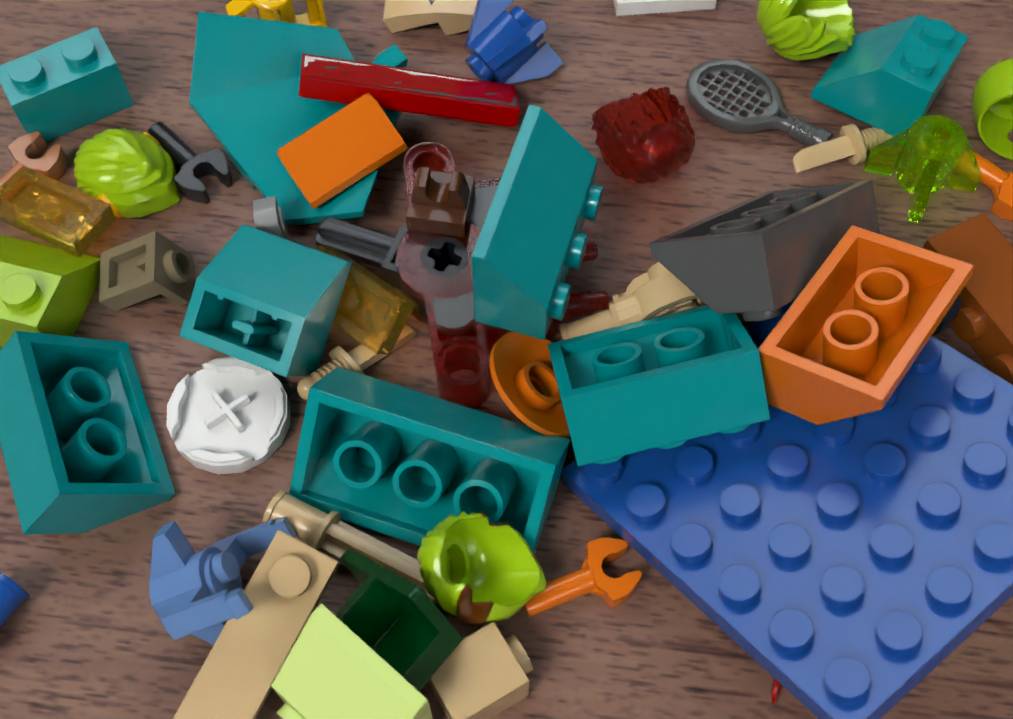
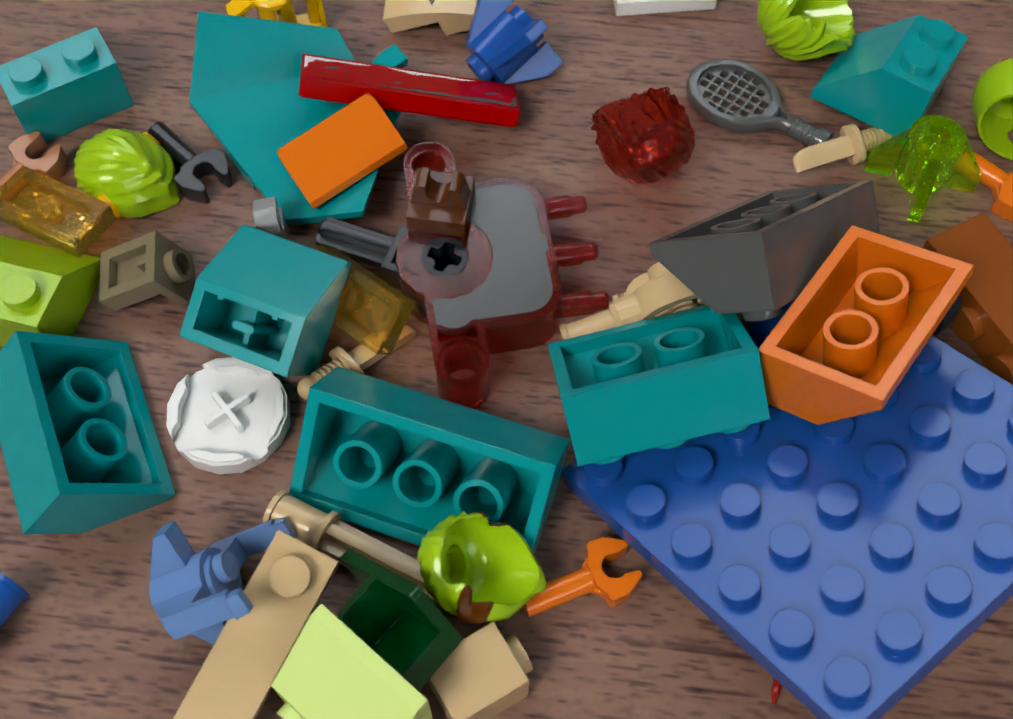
teal slope [472,104,604,340] -> none
orange dish [489,331,570,438] -> none

